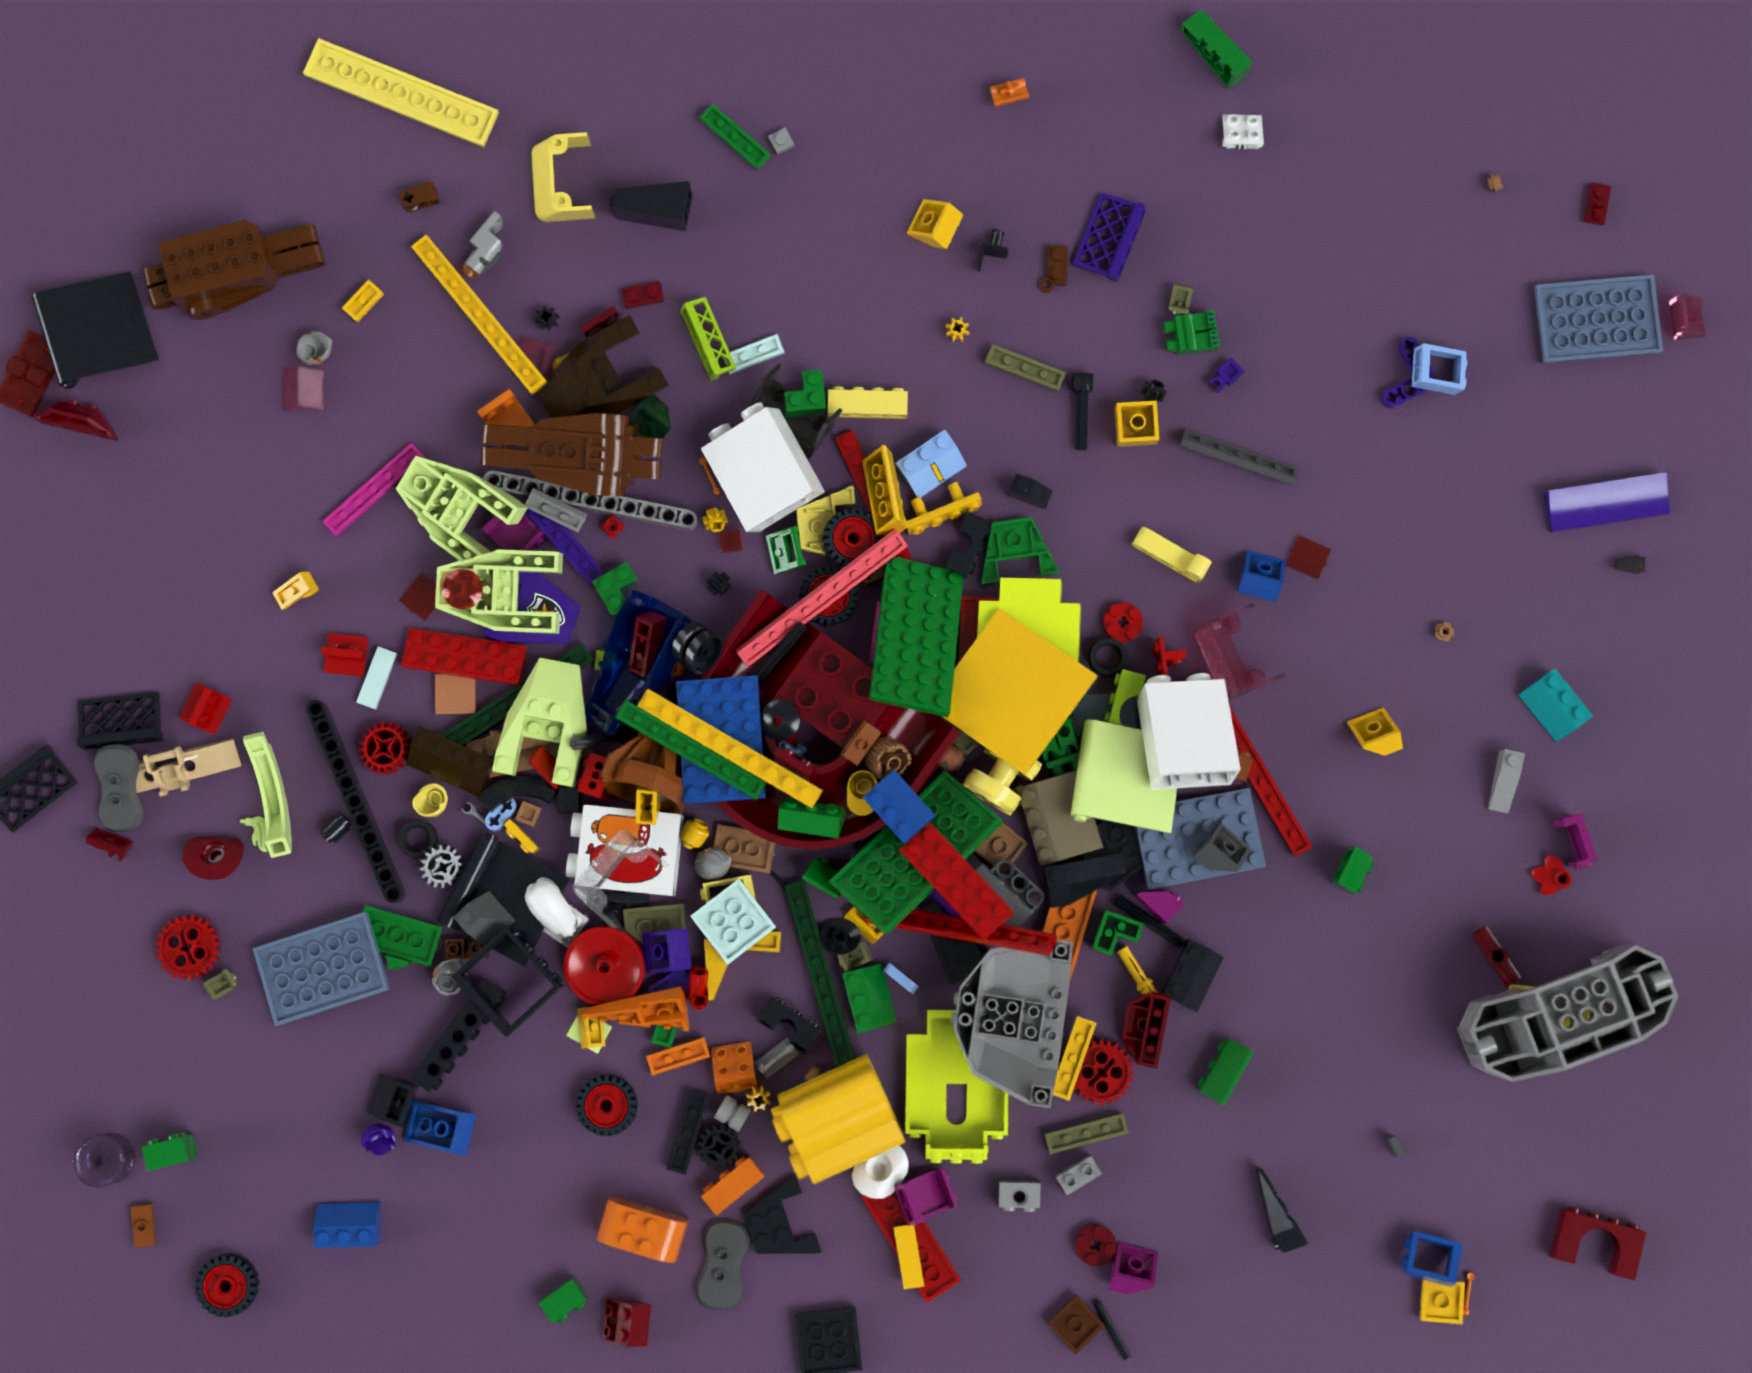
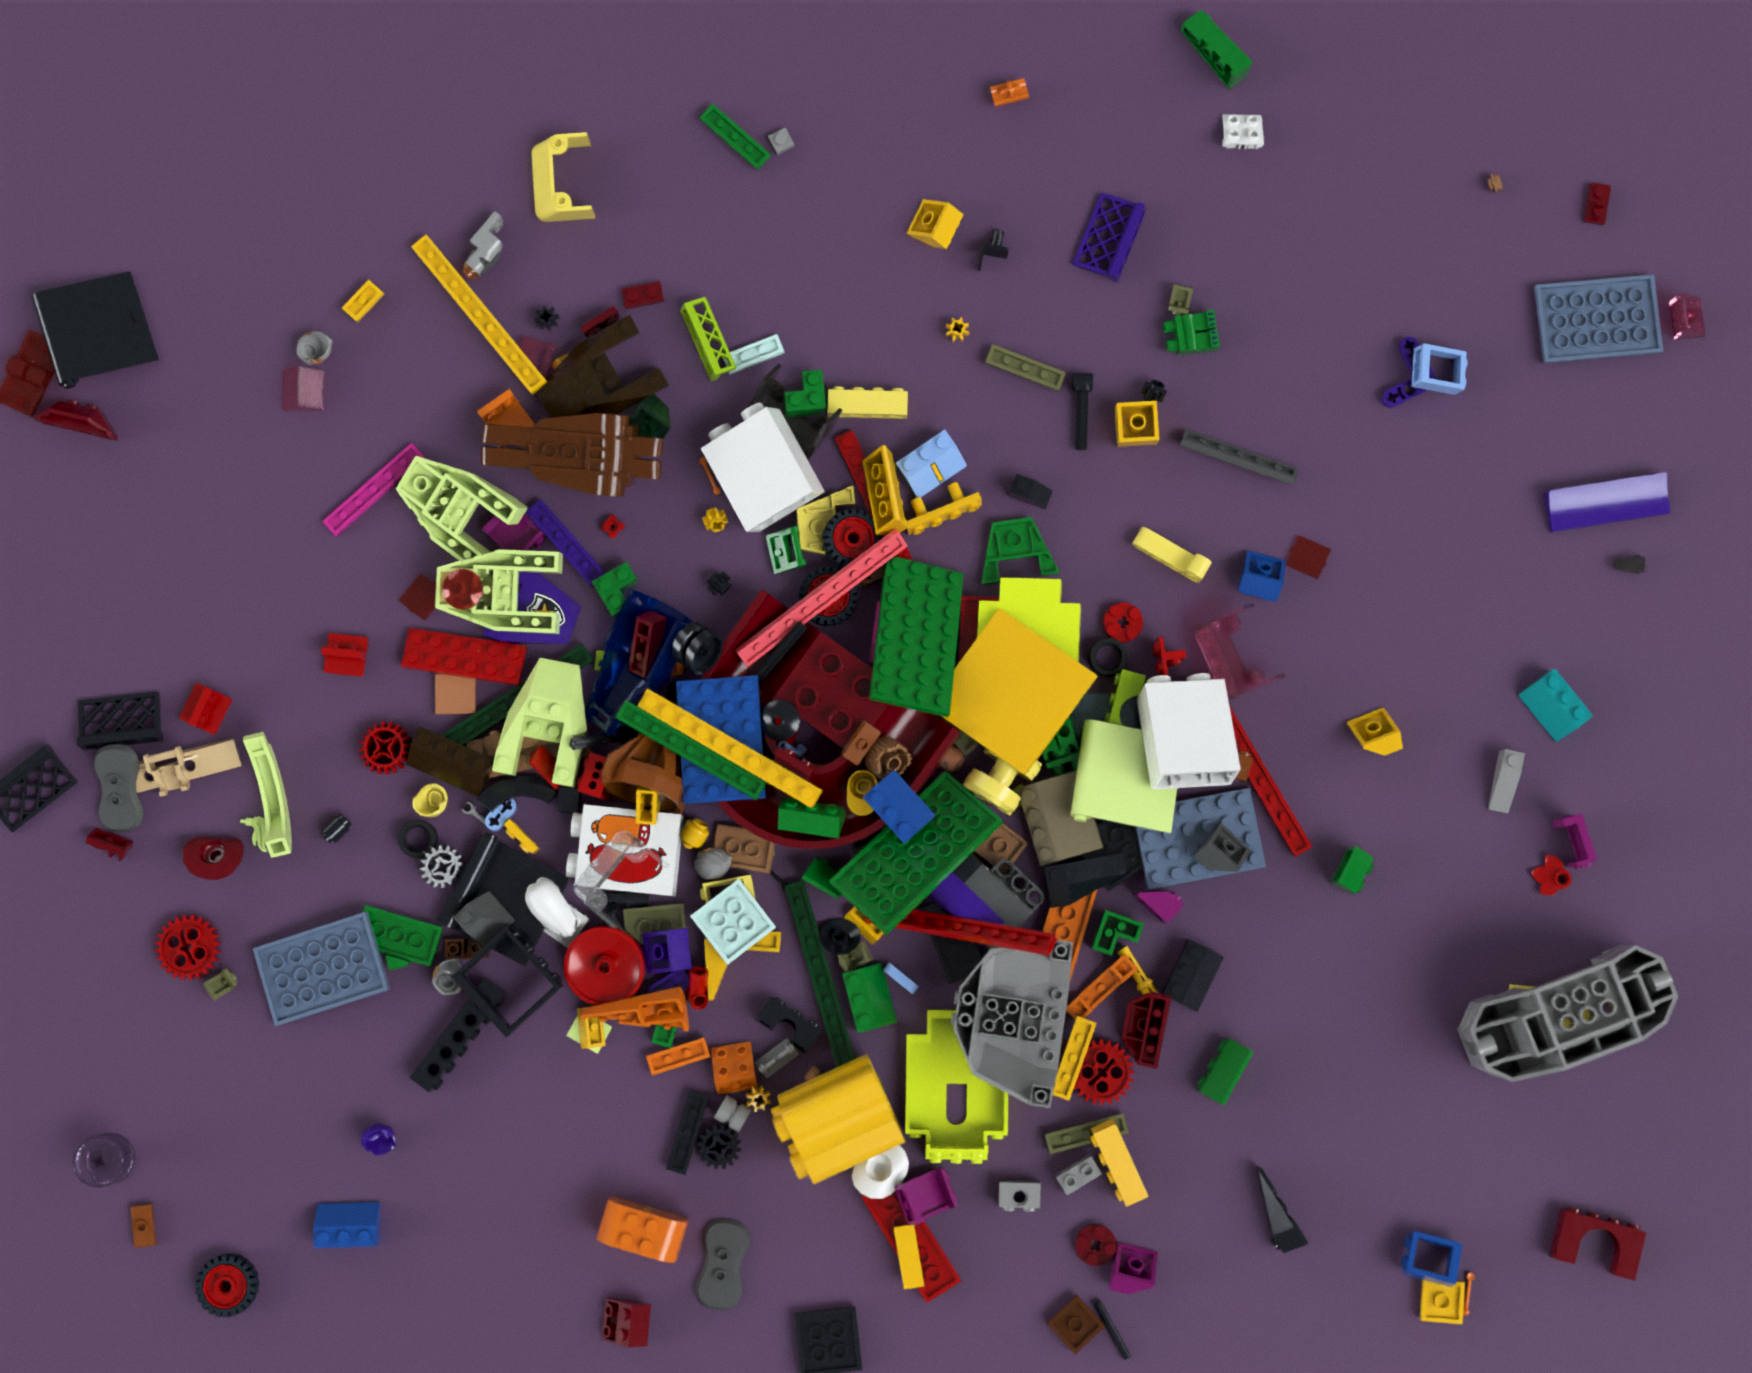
reddish brown piece [142,220,325,320] -> none
green brick [142,1131,199,1171] -> none
yellow plate [272,571,319,610] -> none
light yellow plate [303,38,499,148] -> none
black beam [306,700,405,903] -> none
light aqua tile [356,646,398,710] -> none
black slope [366,1073,419,1127] -> none
reddish brown piece [399,181,440,212] -> none
blue slope [404,1100,476,1155] -> none
light grey beam [483,471,698,531] -> none
medium nougat plate [515,801,542,827] -> none
light grey plate [525,488,587,532] -> none
green brick [538,1277,588,1324] -> none
wheel [576,1075,638,1136] -> none
black slope [610,181,693,232] -> none
orange brick [701,1156,765,1216] -> none
clear red plate [720,530,743,553] -> none
black wing [744,1175,821,1254] -> none
red plate [899,822,1015,941] -> none
black arch [945,512,991,579] -> none
reddish brown hinge [1039,245,1068,293] -> none
black axle [1114,896,1185,948] -> none
dark purple plate [1208,358,1245,393] -> none
dark grey tile [1385,1135,1405,1158] -> none
medium nougat plate [1435,622,1455,642] -> none
dark red piece [1472,926,1521,987] -> none
none -> orange slope [1066,954,1138,1020]
none -> yellow brick [1090,1118,1149,1207]

